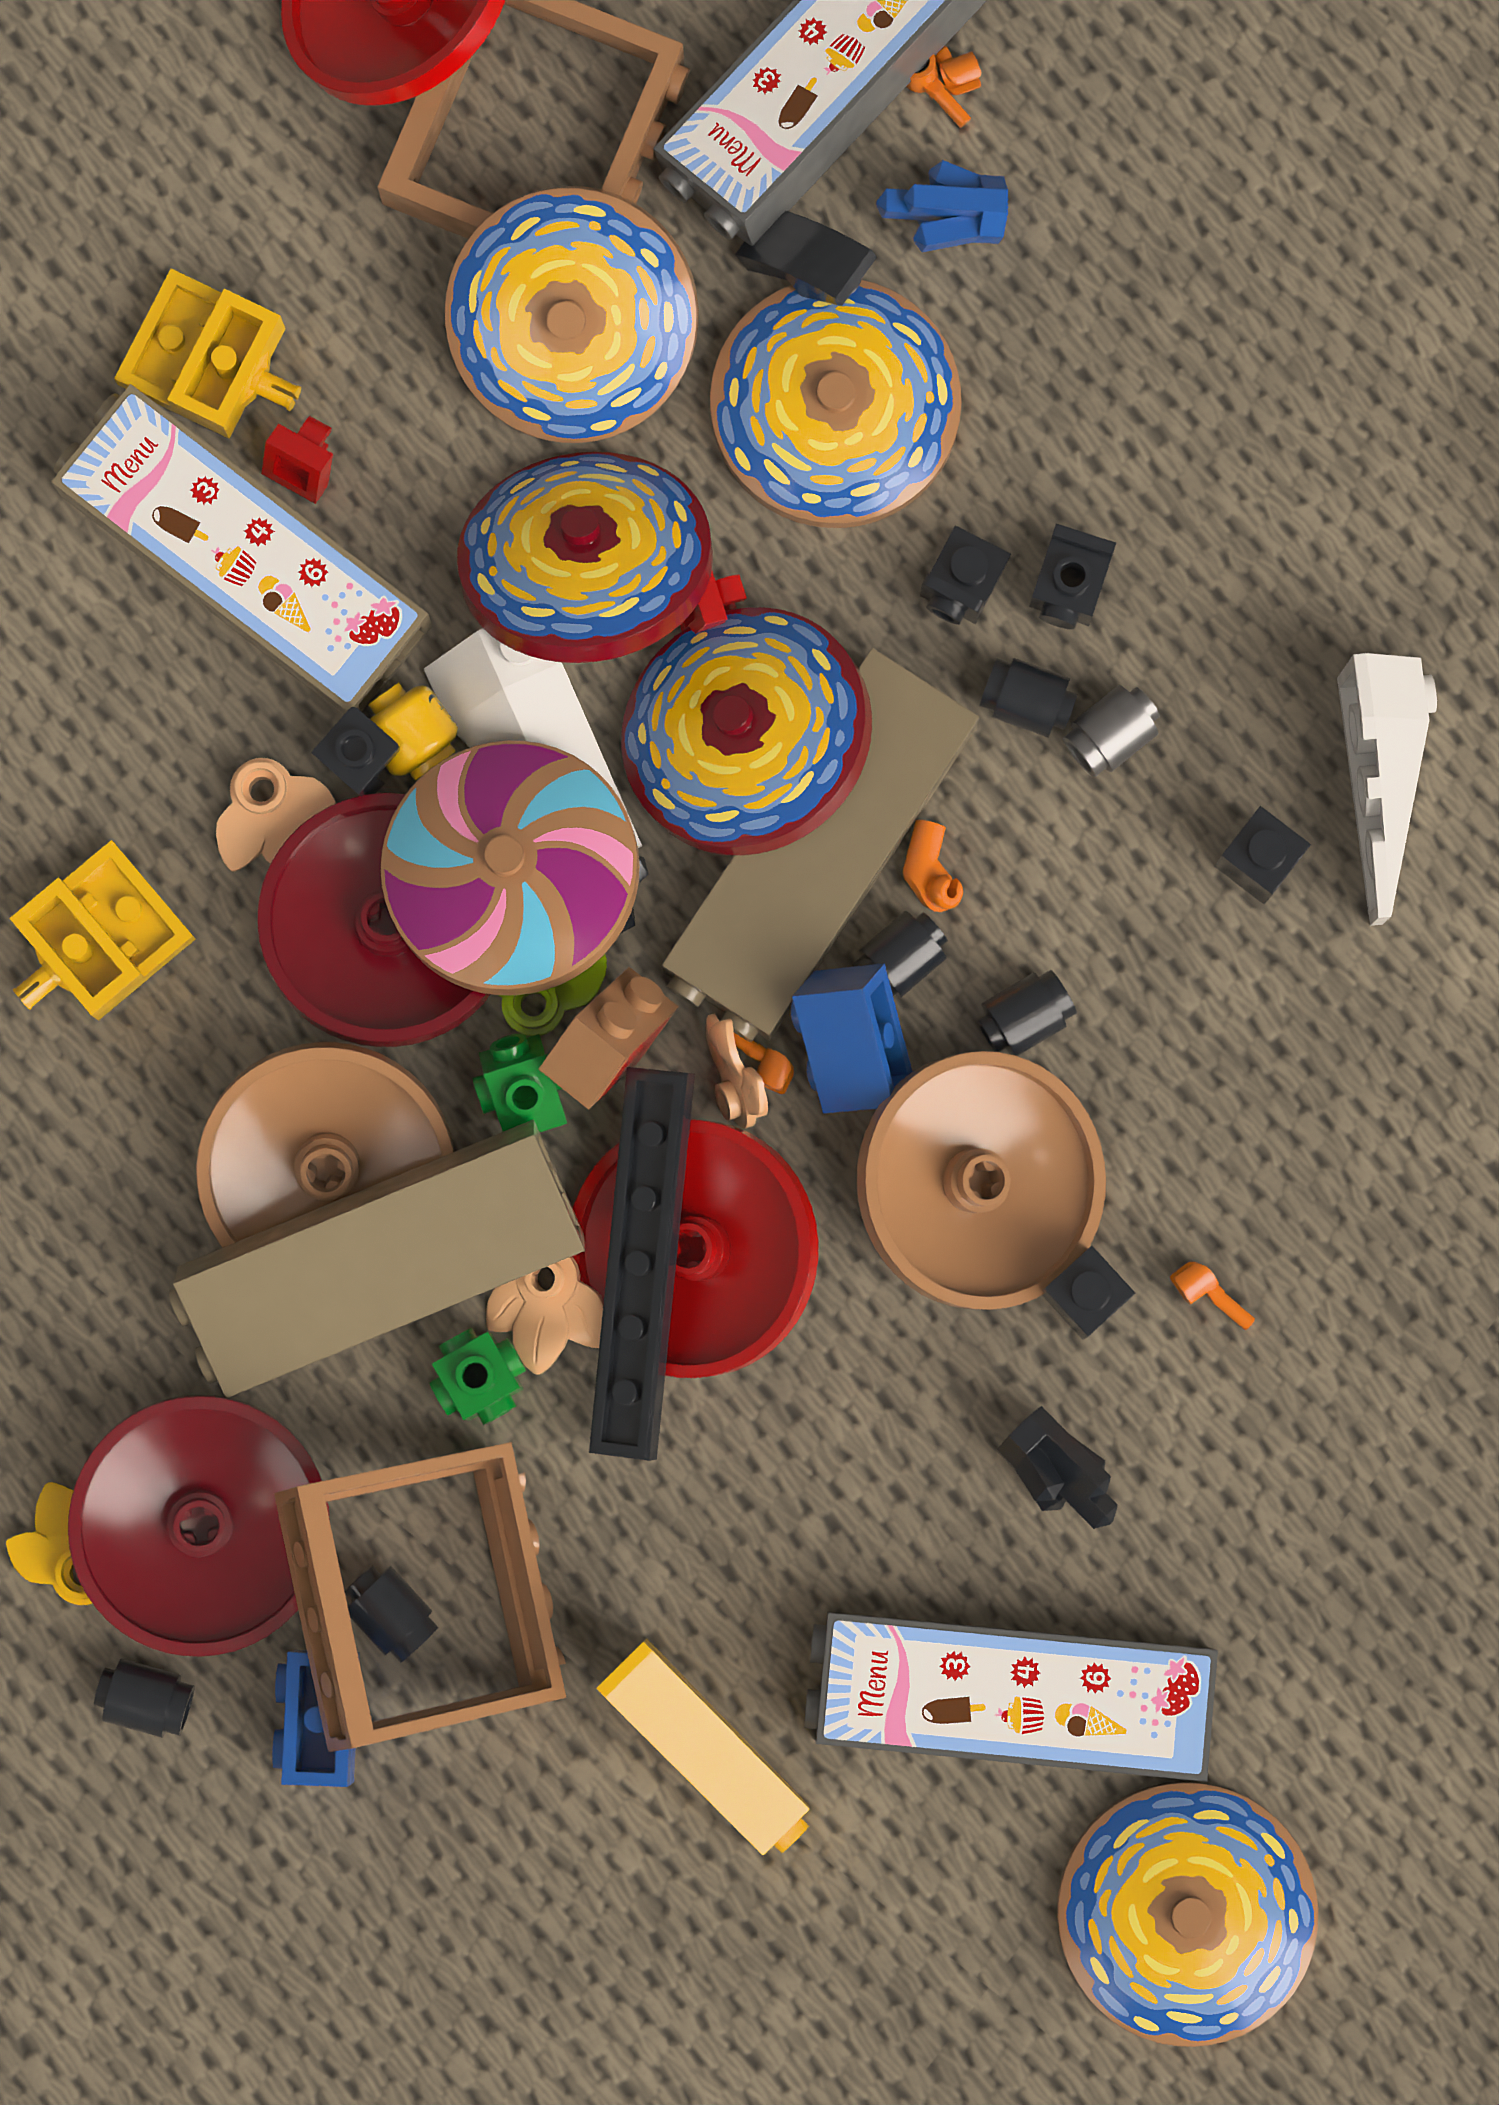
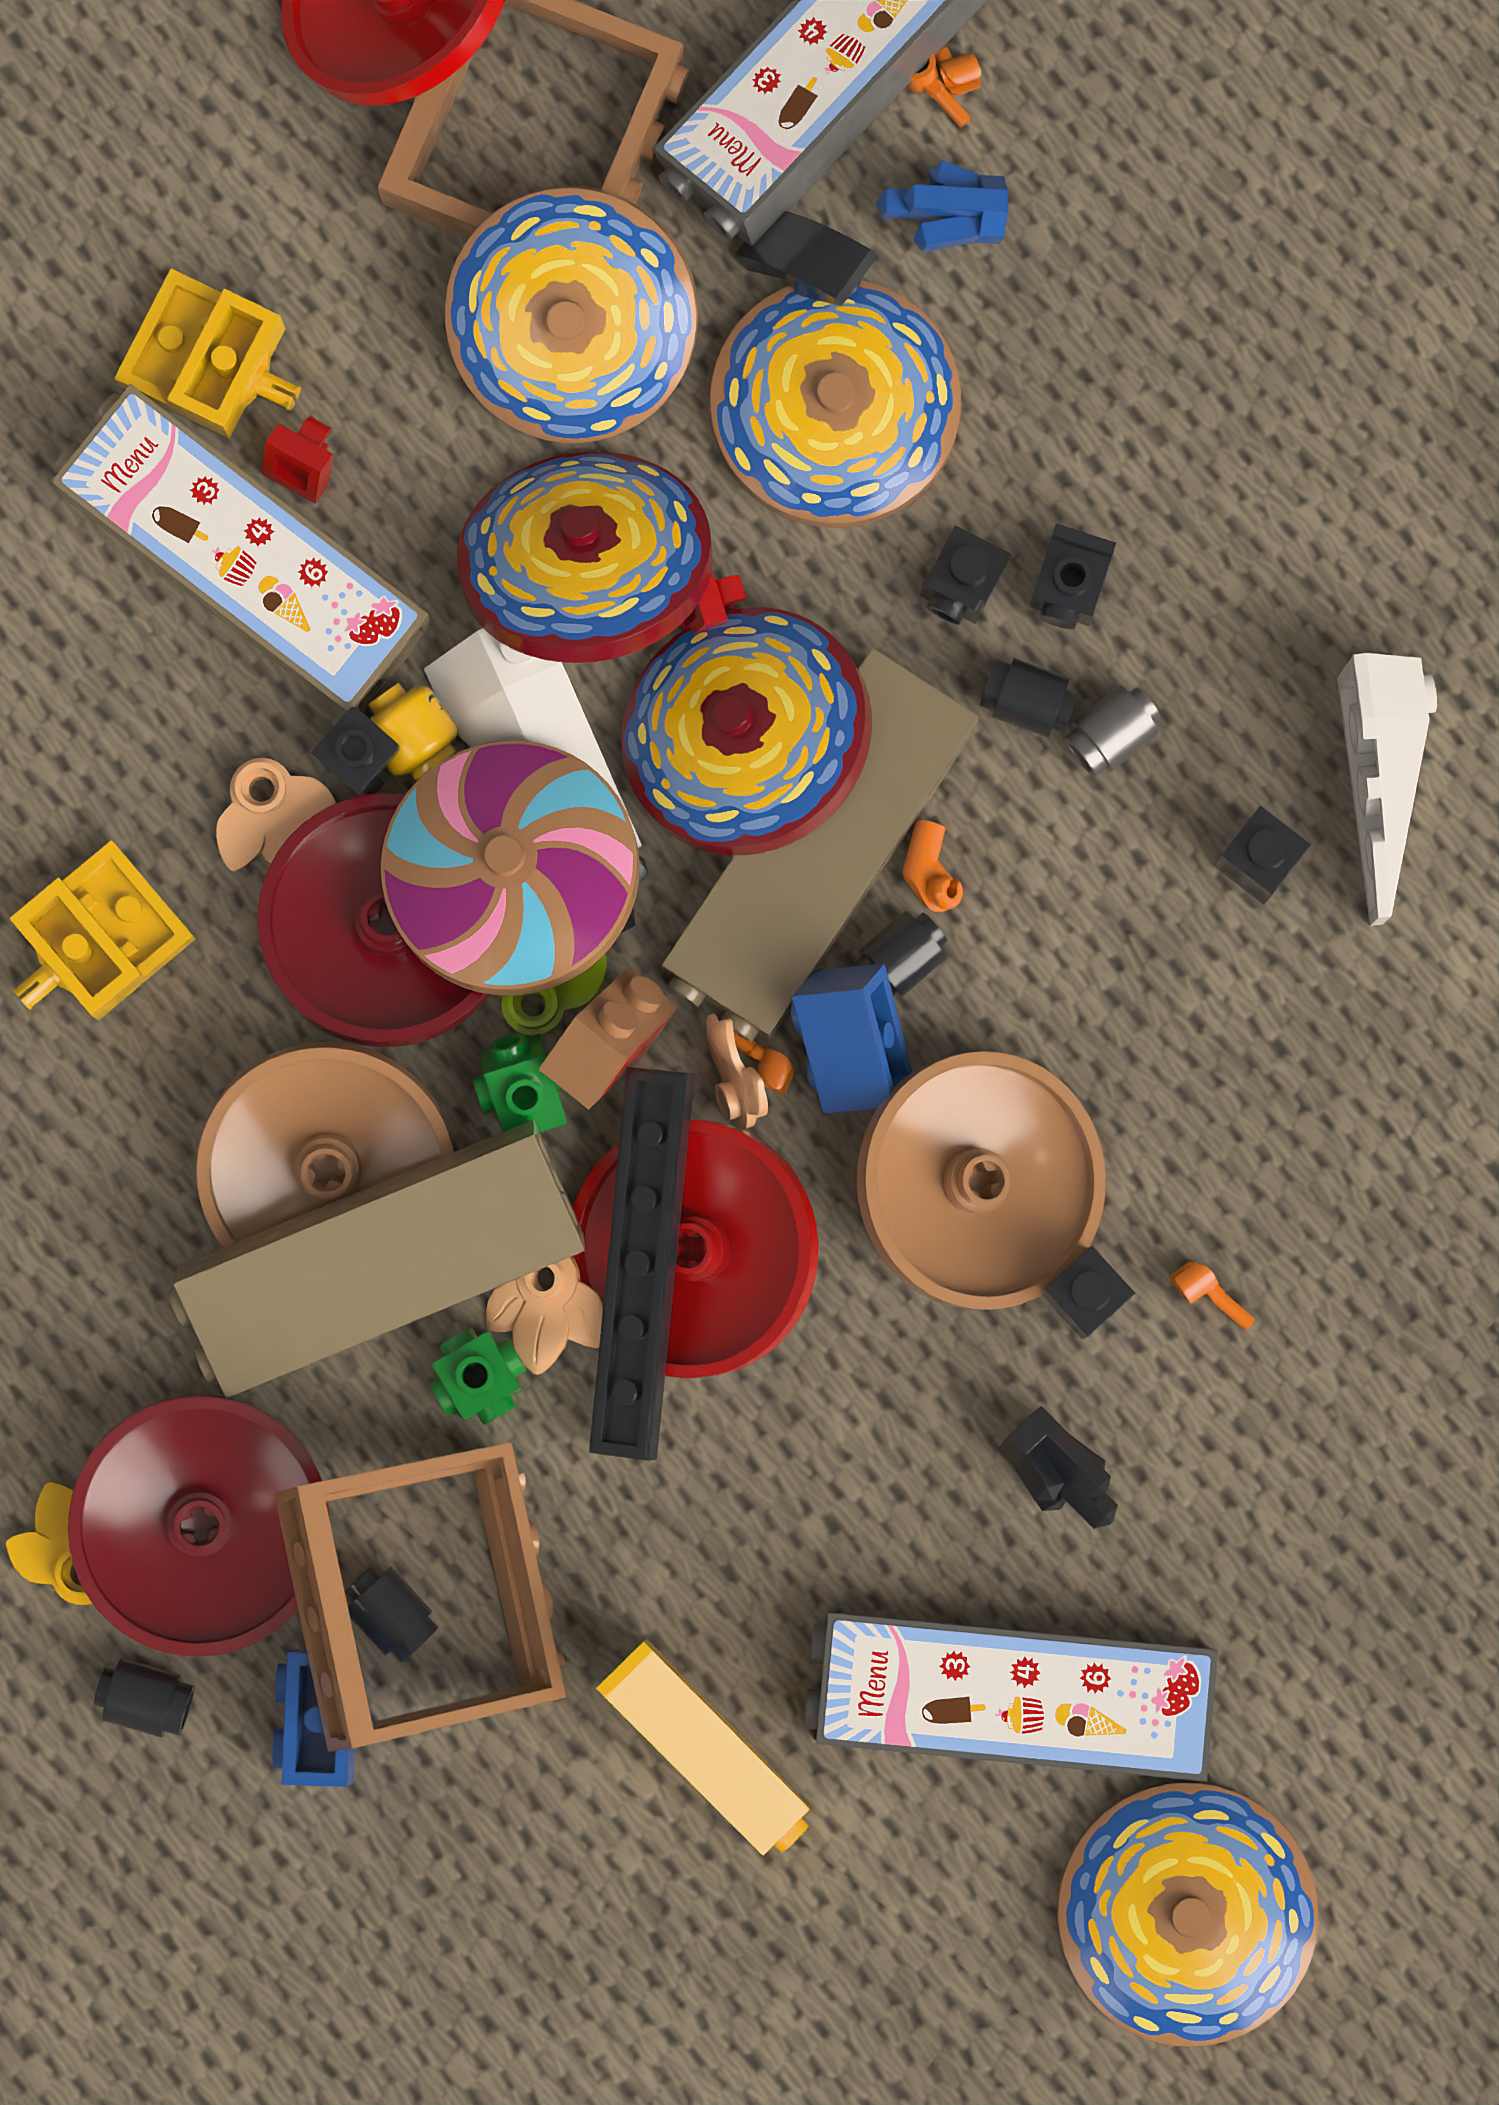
black brick [977,970,1077,1056] -> none

